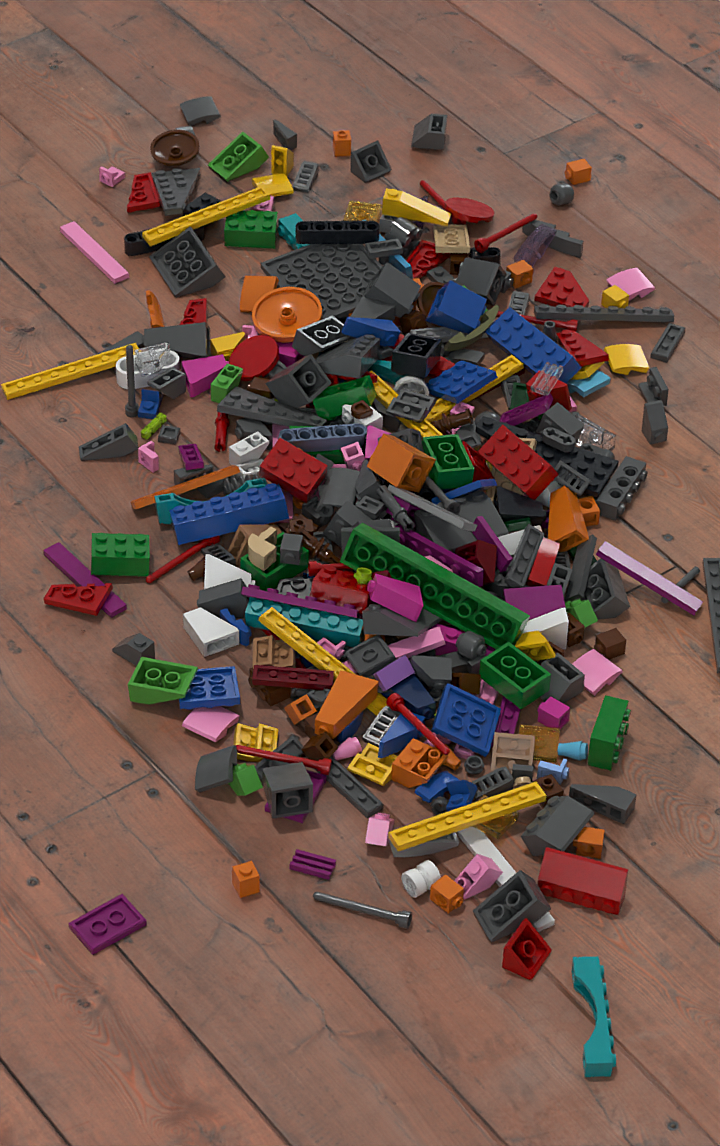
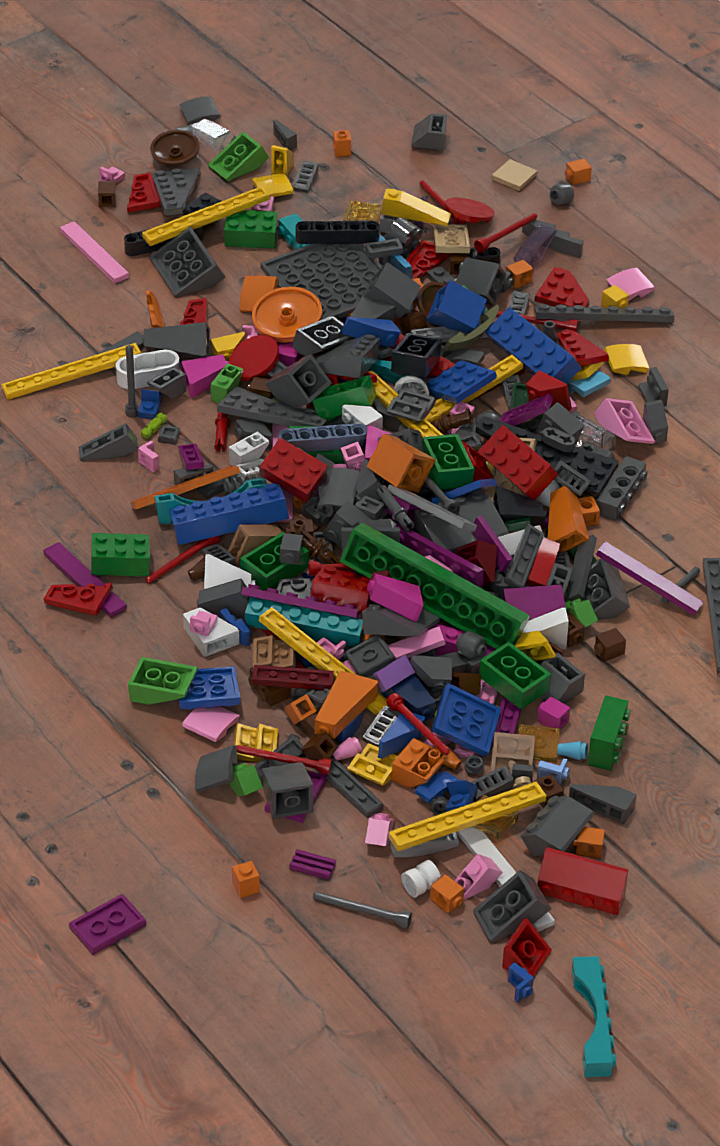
dark grey slope [112,633,155,666] -> none
clear slope [134,342,170,377] -> none
tan brick [248,527,277,571] -> none
dark grey slope [350,140,392,182] -> none
reddish brown tile [351,400,373,419] -> none
lime plate [354,568,372,584] -> none
clear tile [531,362,564,396] -> none
bright pink slope [572,649,623,696] -> none
dark grey tile [650,323,685,363] -> none
none -> reddish brown brick [98,181,116,207]
none -> clear slope [189,119,236,153]
none -> bright pink bracket [190,610,217,636]
none -> tan tile [492,159,537,191]
none -> blue bracket [508,963,534,1002]
none -> bright pink slope [594,398,655,444]

